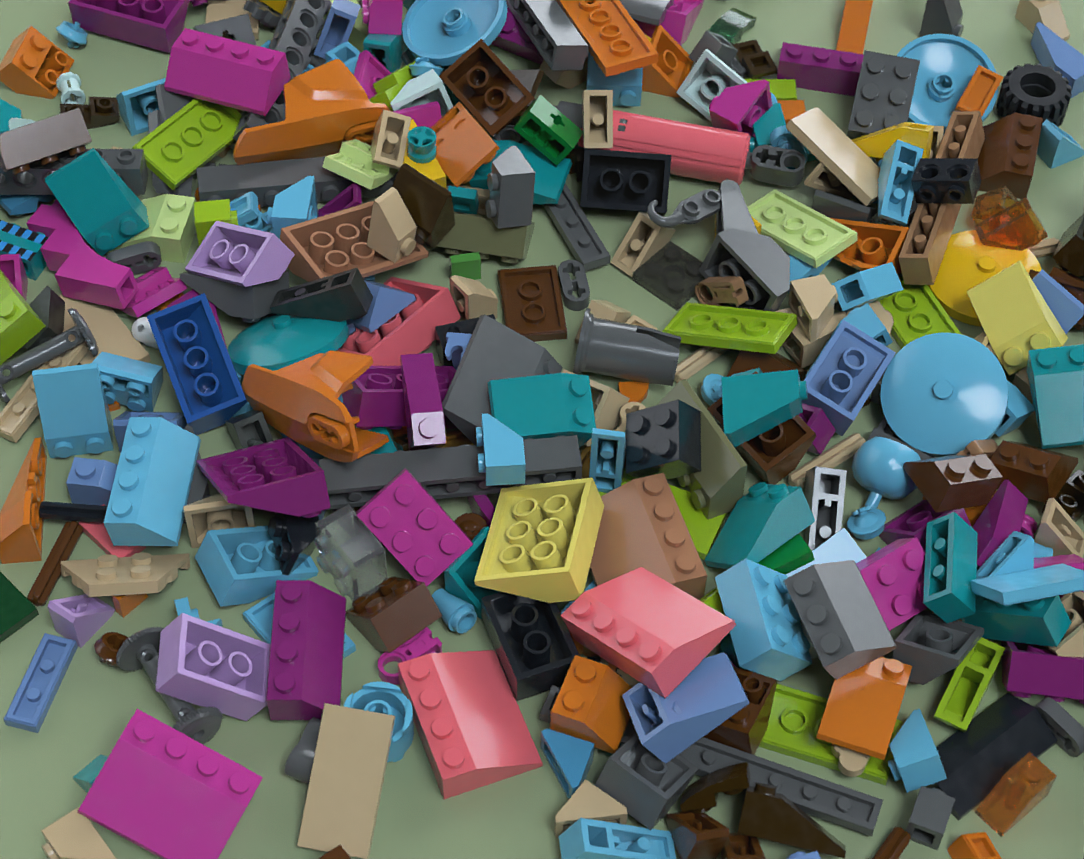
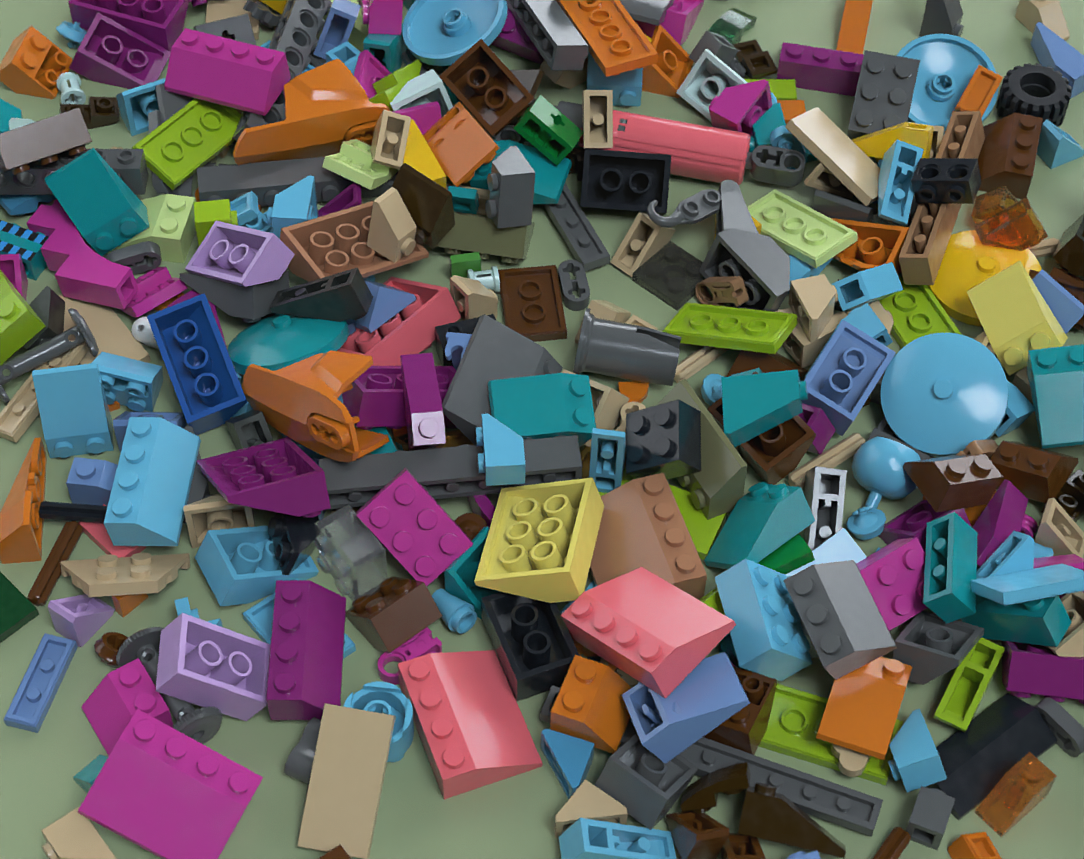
teal wheel [408,126,436,163] -> none
medium azure hat [409,55,443,77] -> none
none -> magenta slope [69,13,171,89]
none -> dark pink slope [81,658,173,757]
none -> light aqua bush [467,266,500,293]

